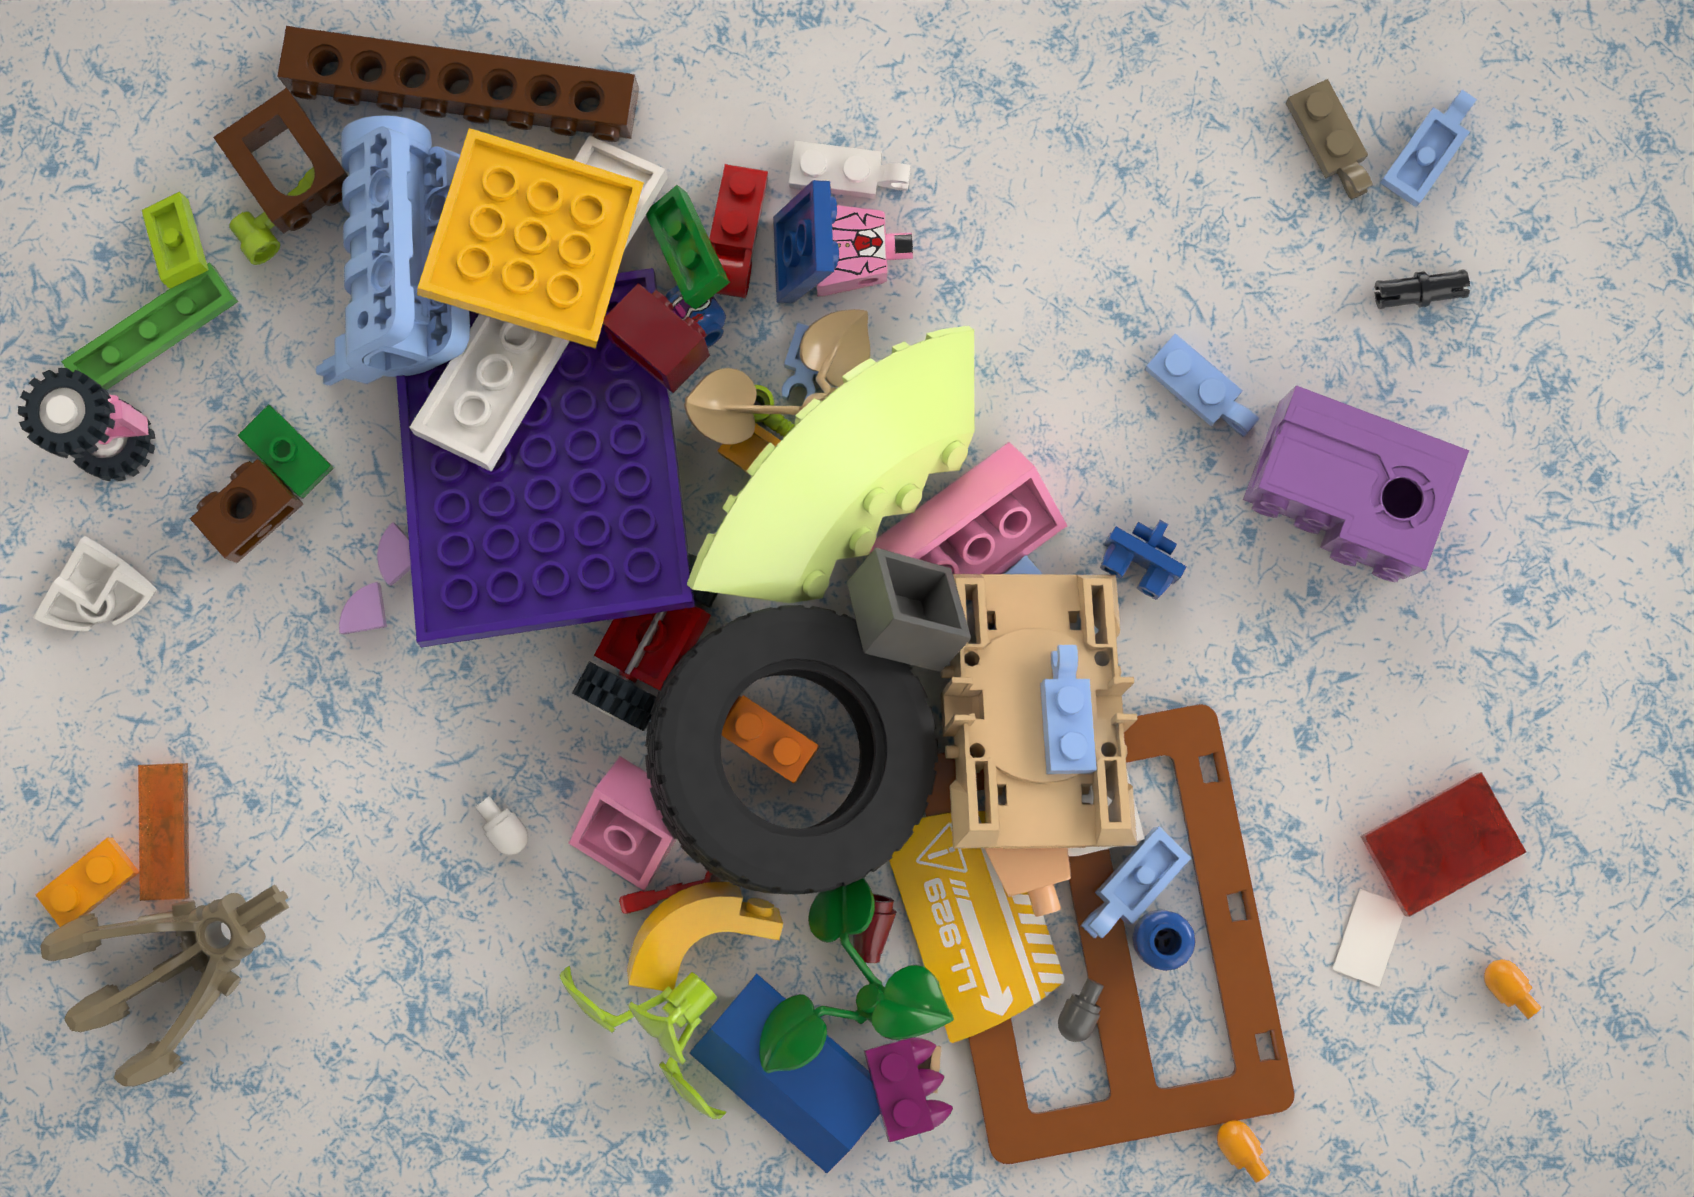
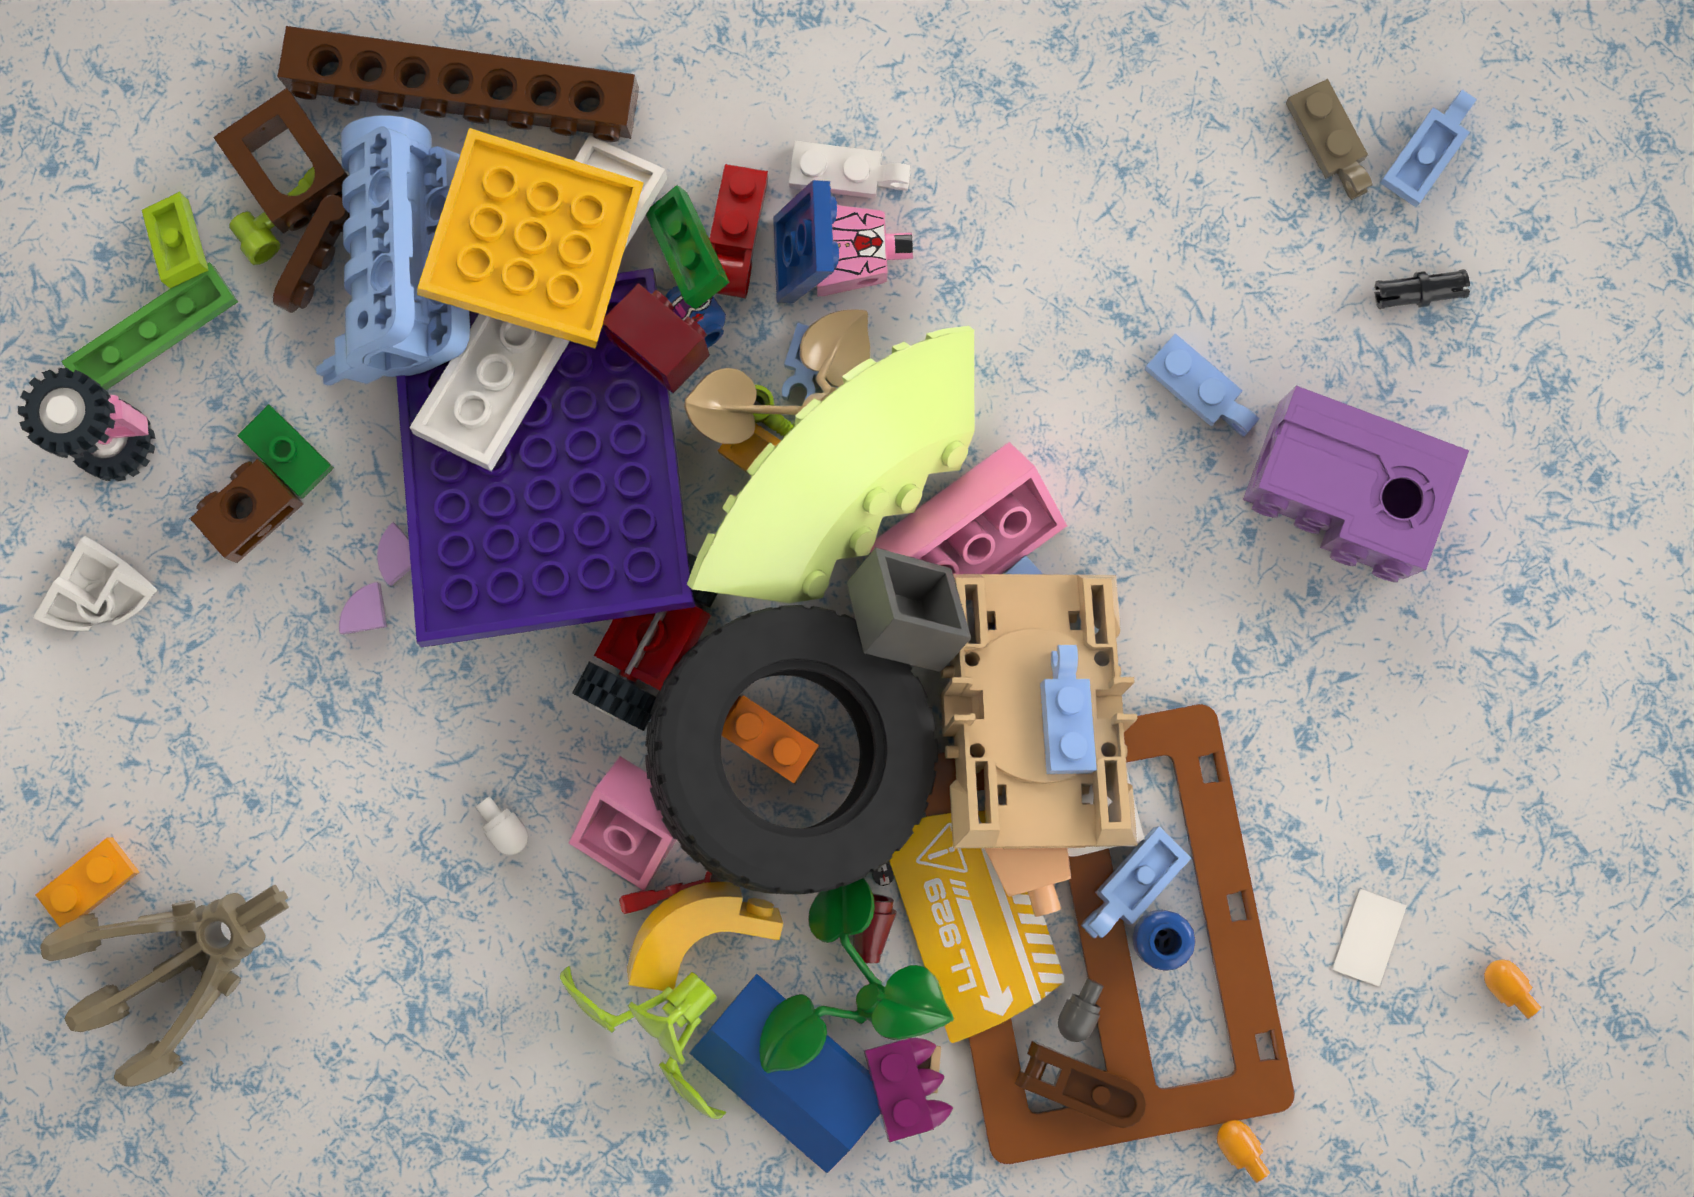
clear orange tile [138,763,190,901] -> none
blue hips [1100,520,1187,600] -> none
clear red plate [1360,772,1526,917] -> none
none -> reddish brown plate [273,195,350,313]
none -> black piece [872,863,894,886]
none -> reddish brown plate [1015,1041,1146,1128]

